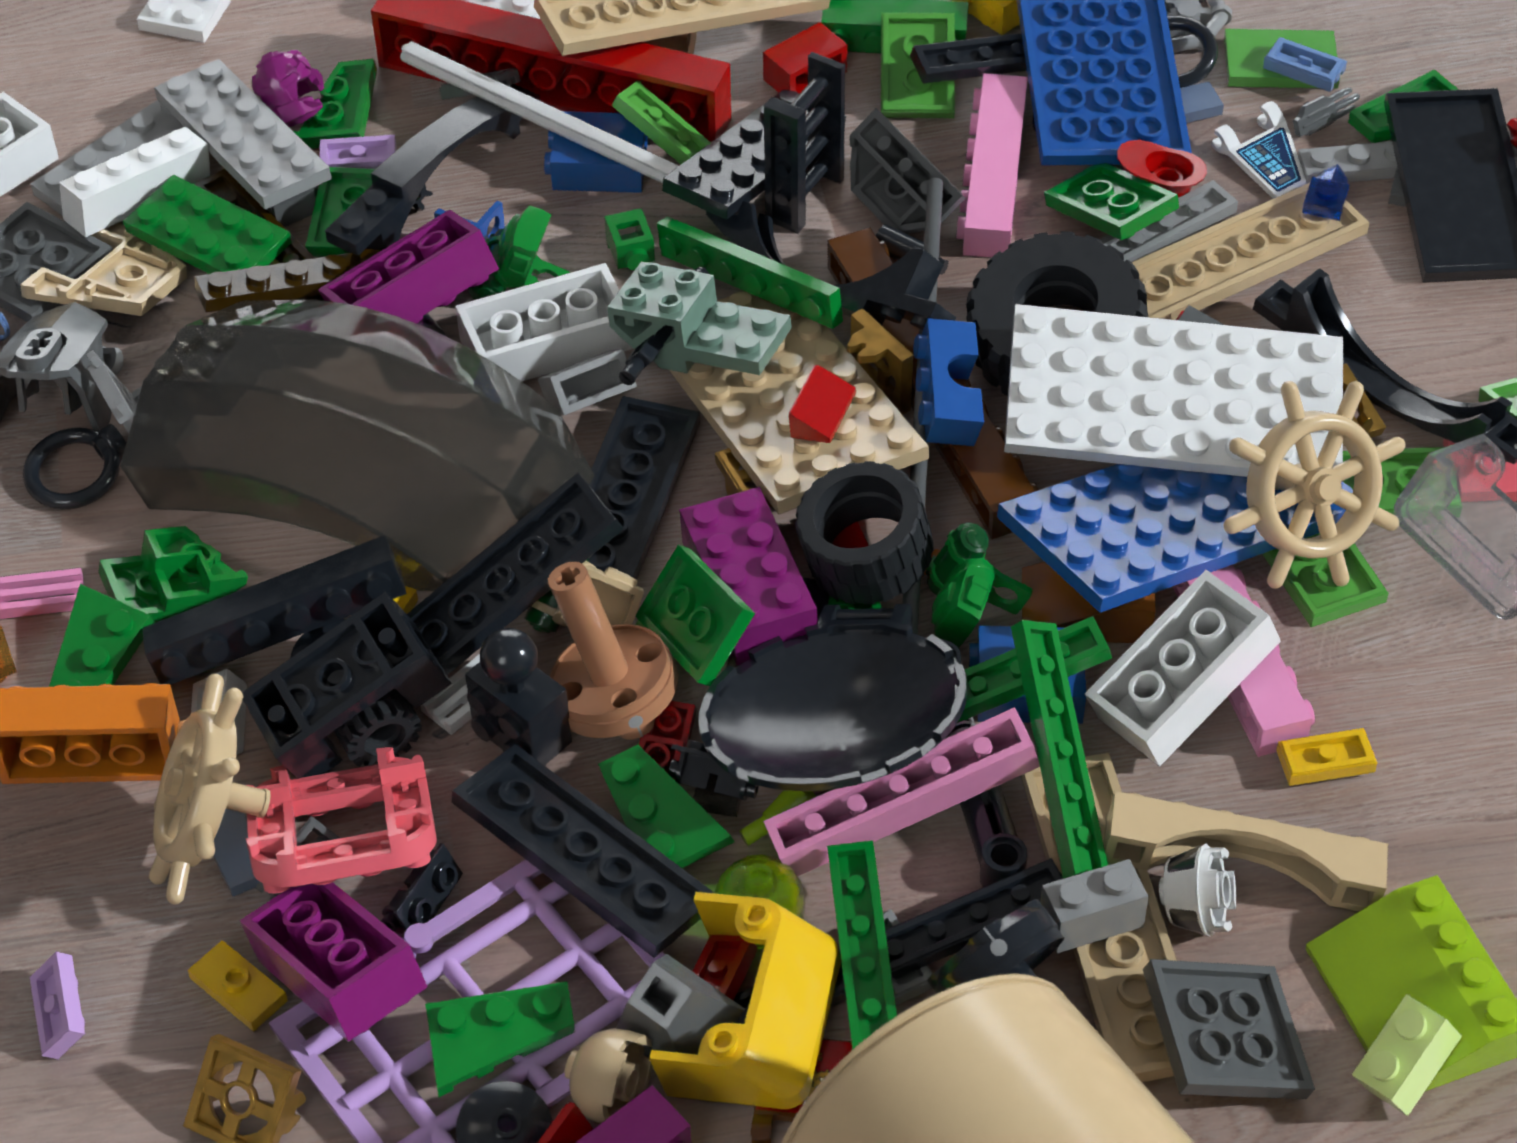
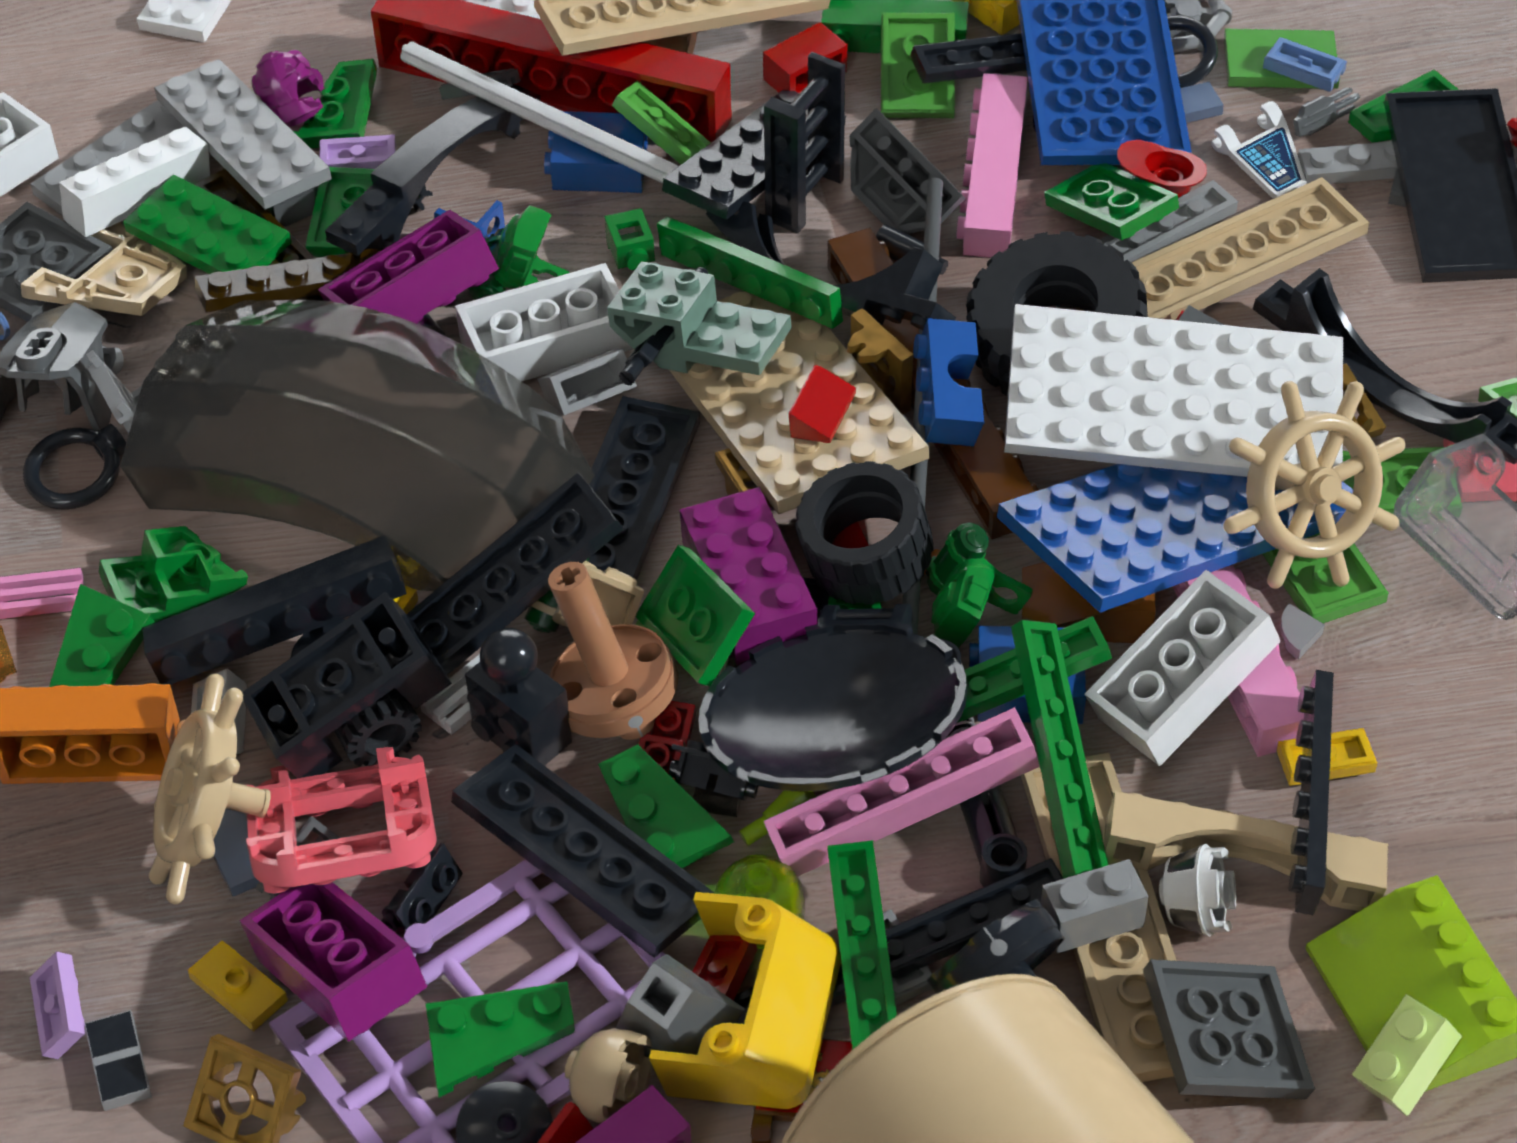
clear blue plate [1302,164,1350,221] -> none
none -> black tile [85,1010,152,1111]
none -> light grey tile [1280,603,1325,660]
none -> black plate [1289,669,1334,915]

